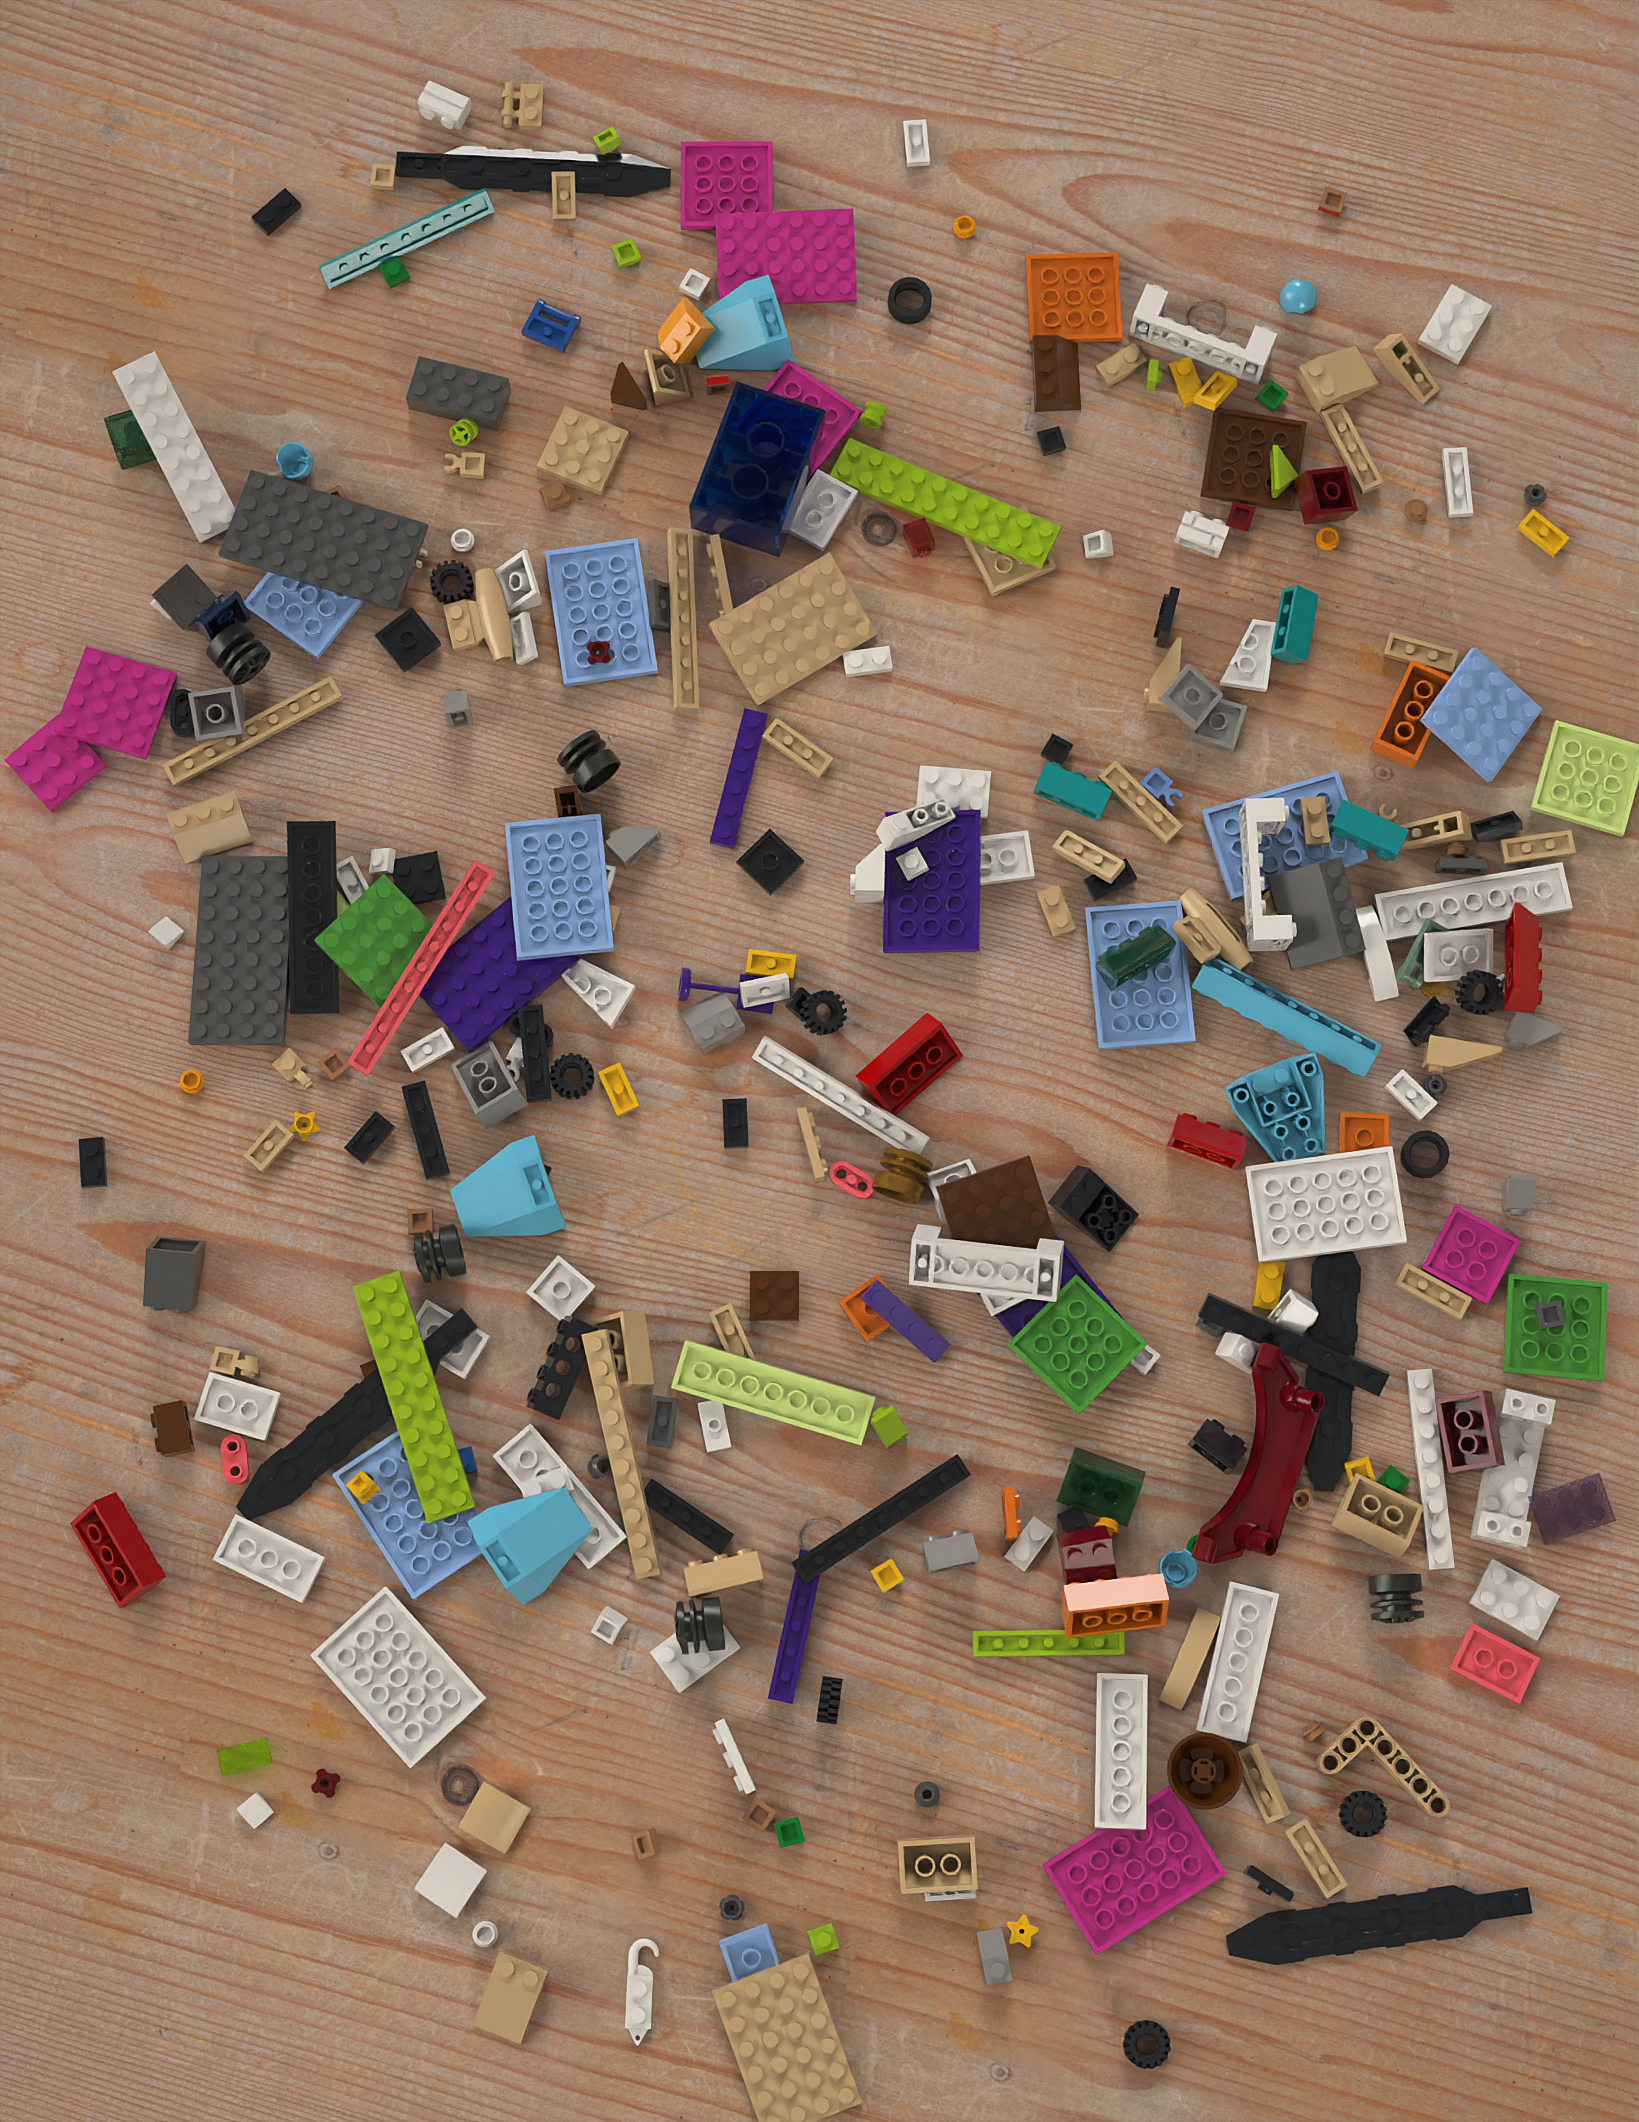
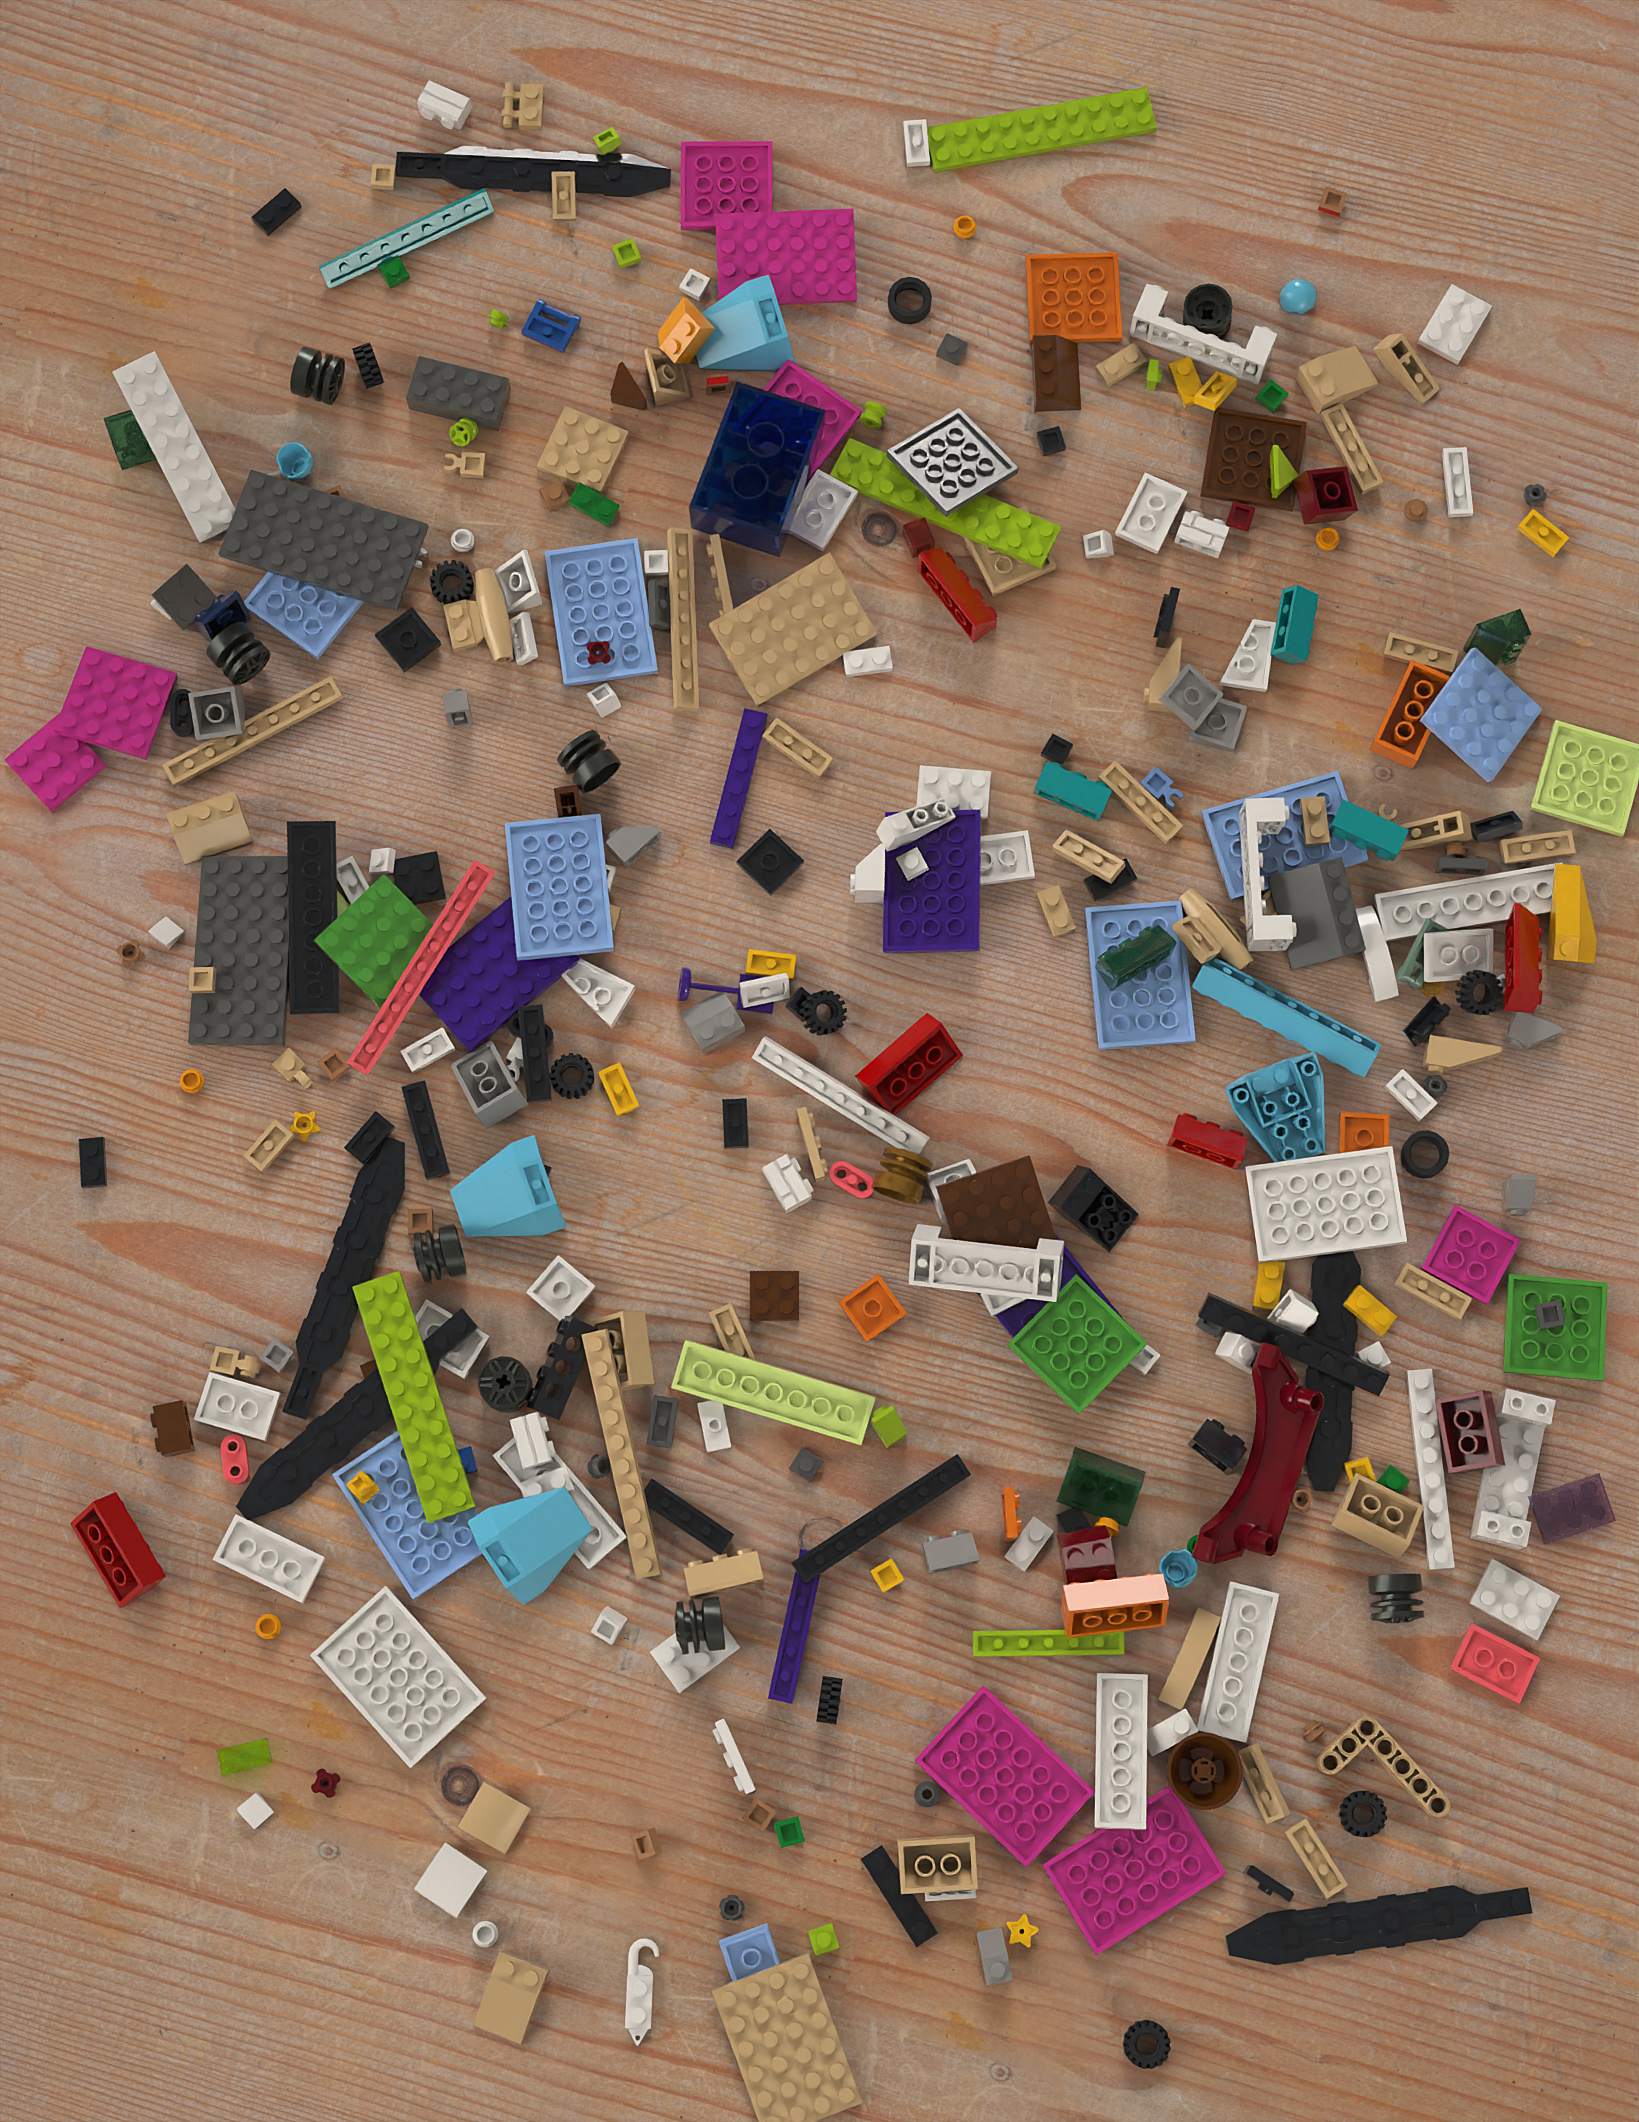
dark grey slope [143,1236,206,1313] -> none
dark purple plate [860,1280,951,1363] -> none
none -> medium nougat plate [117,940,145,967]
none -> tan plate [189,967,216,993]
none -> light orange plate [256,1614,281,1639]
none -> light grey plate [259,1338,295,1373]
none -> black plate [282,1137,405,1421]
none -> pearl dark grey wheel [290,347,345,405]
none -> black tyre [352,342,384,389]
none -> pearl dark grey wheel [478,1356,533,1413]
none -> lime plate [487,309,509,329]
none -> white brick [510,1412,556,1470]
none -> green plate [567,482,620,527]
none -> white slope [587,682,621,718]
none -> white plate [644,550,669,576]
none -> white brick [762,1154,814,1214]
none -> dark grey plate [789,1447,823,1482]
none -> black plate [861,1845,938,1948]
none -> plate [886,408,1019,517]
none -> dark pink plate [914,1685,1095,1868]
none -> red slope [917,547,998,643]
none -> lime plate [927,87,1157,173]
none -> dark grey plate [936,333,967,366]
none -> white plate [1115,472,1187,554]
none -> white slope [1147,1709,1198,1757]
none -> pearl dark grey wheel [1183,283,1233,340]
none -> yellow plate [1343,1285,1397,1336]
none -> white plate [1356,1341,1391,1368]
none -> clear green slope [1463,609,1532,666]
none -> yellow wedge [1546,864,1597,964]

